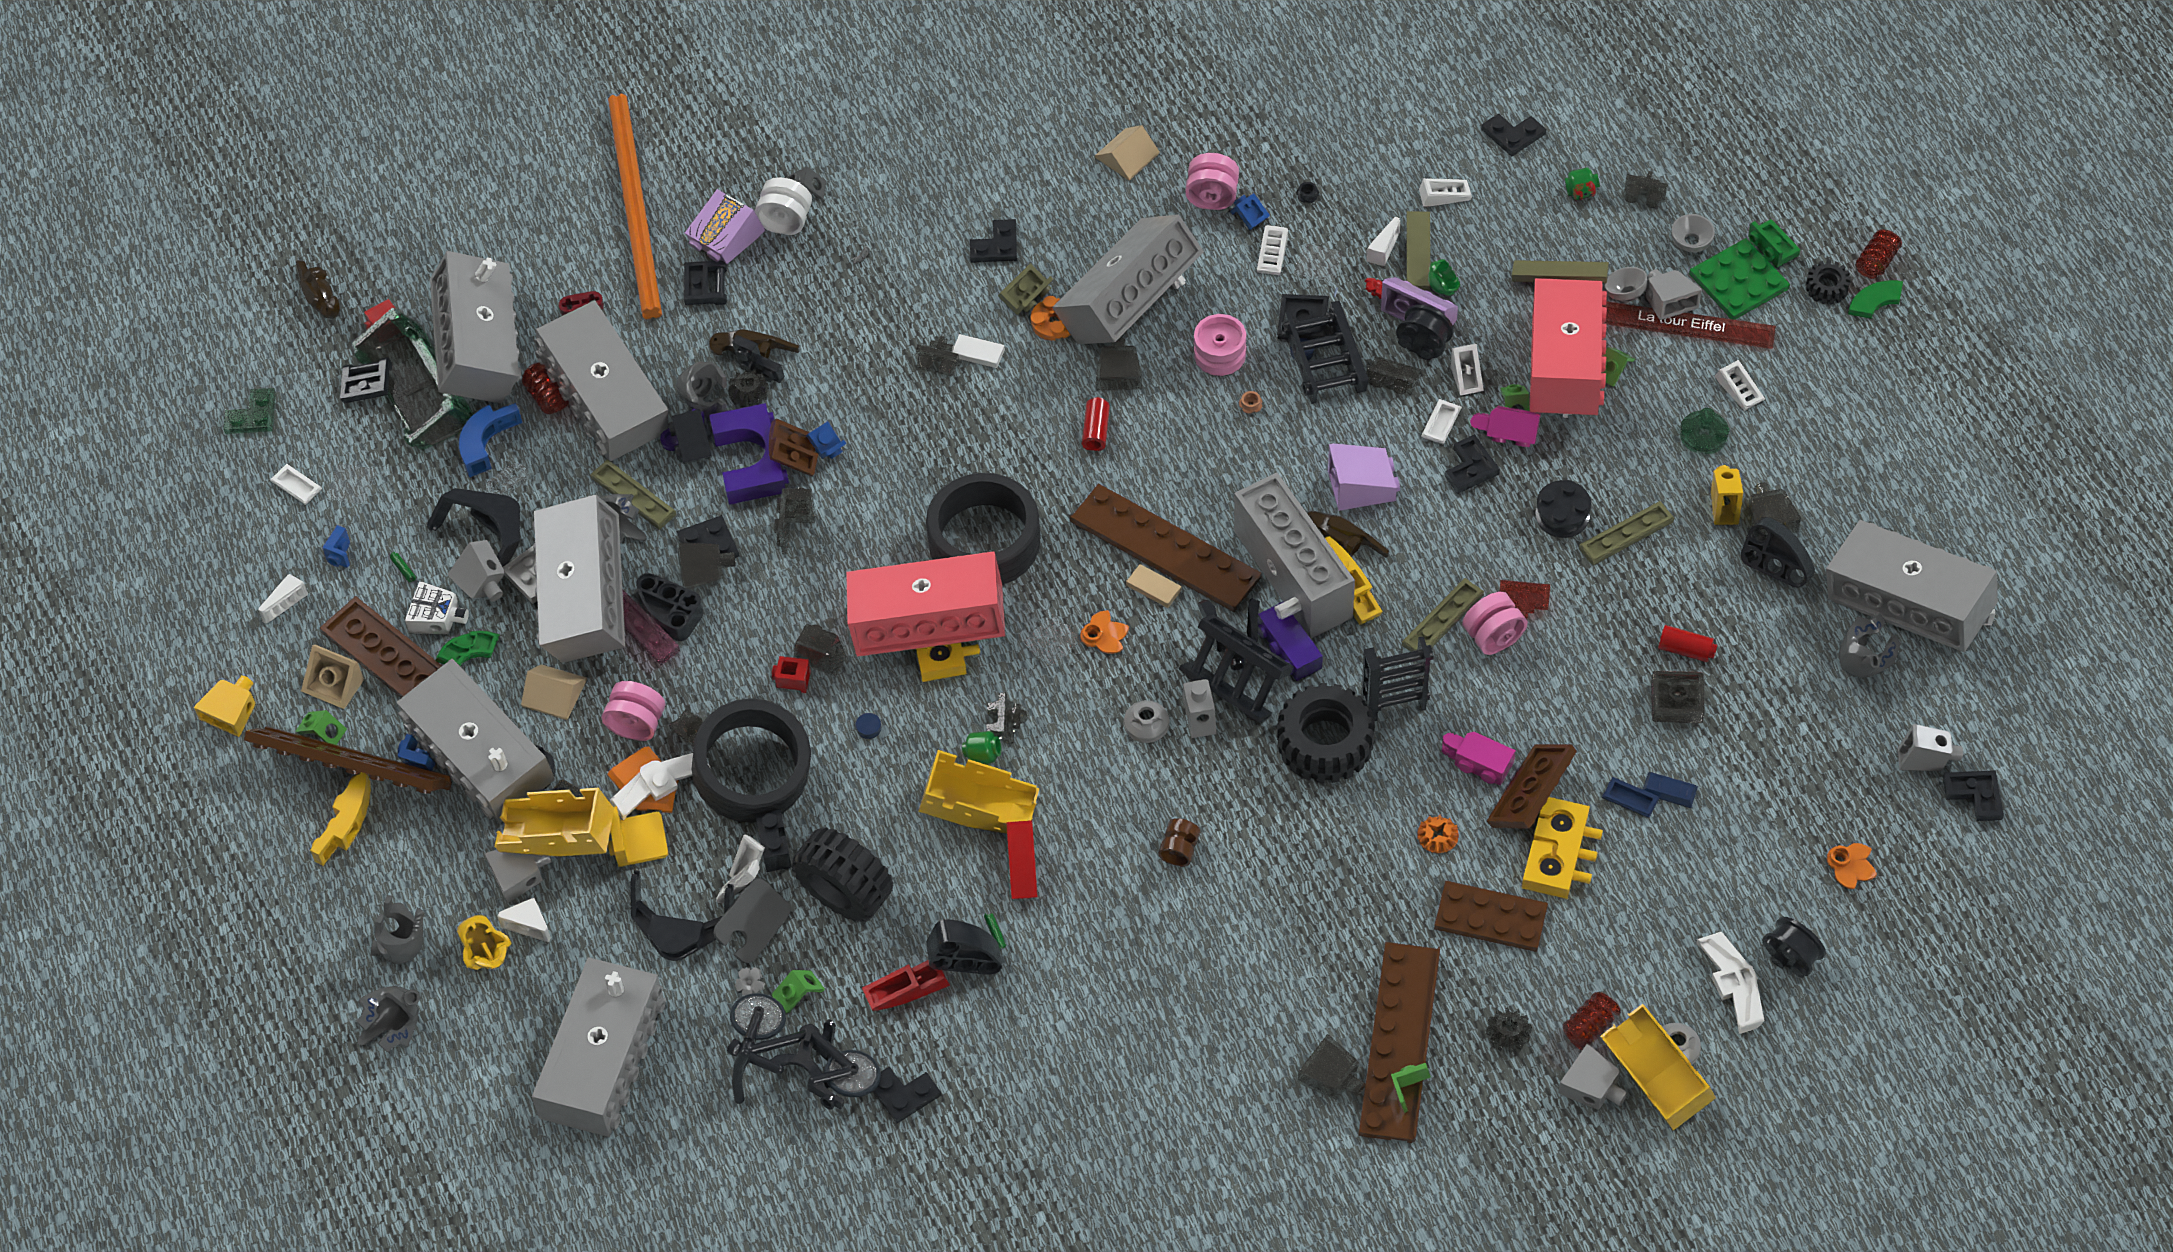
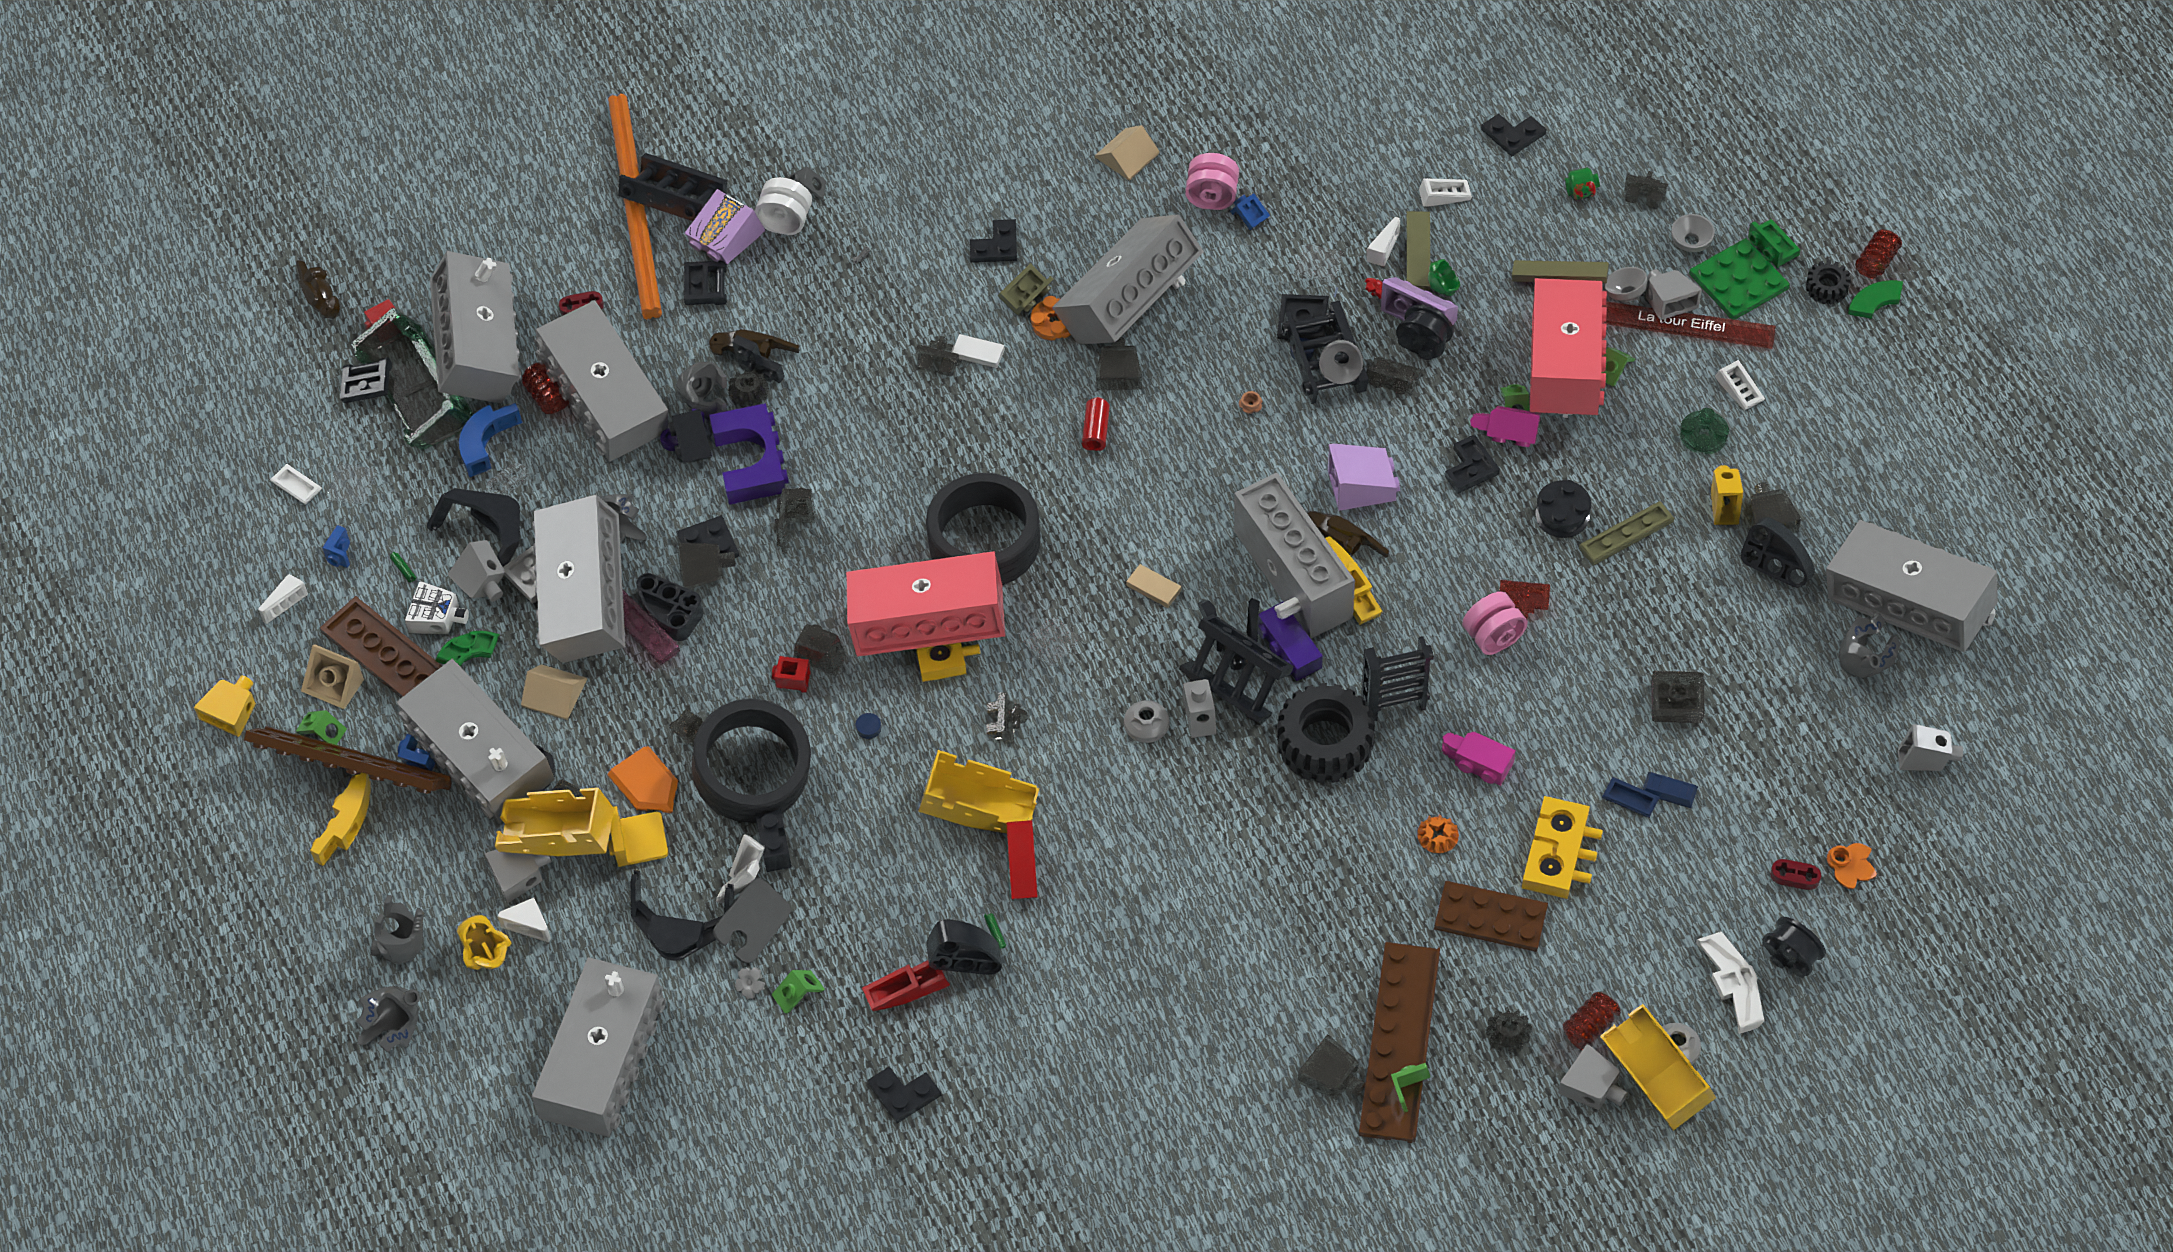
clear green plate [223,388,276,434] -> none
olive tile [590,459,677,530] -> none
bright pink wheel [601,681,666,741] -> none
white plate [610,753,710,820] -> none
black piece [727,993,881,1110] -> none
reddish brown slope [769,418,818,476] -> none
black tyre [792,828,893,922] -> none
blue bracket [806,421,846,459] -> none
green head [962,731,1001,764] -> none
reddish brown plate [1069,483,1262,612] -> none
orange plate [1080,610,1129,654] -> none
reddish brown wheel [1158,818,1201,867] -> none
bright pink wheel [1194,314,1246,376] -> none
white slope [1257,225,1288,275] -> none
black plate [1296,182,1319,203] -> none
olive tile [1402,578,1484,652] -> none
white tile [1421,399,1462,445] -> none
white slope [1451,344,1484,396] -> none
reddish brown plate [1487,744,1577,829] -> none
red brick [1658,625,1718,662] -> none
black plate [1942,770,2004,821] -> none
none -> black fence [618,153,728,221]
none -> light grey piece [1319,340,1363,384]
none -> dark red beam [1770,859,1821,890]

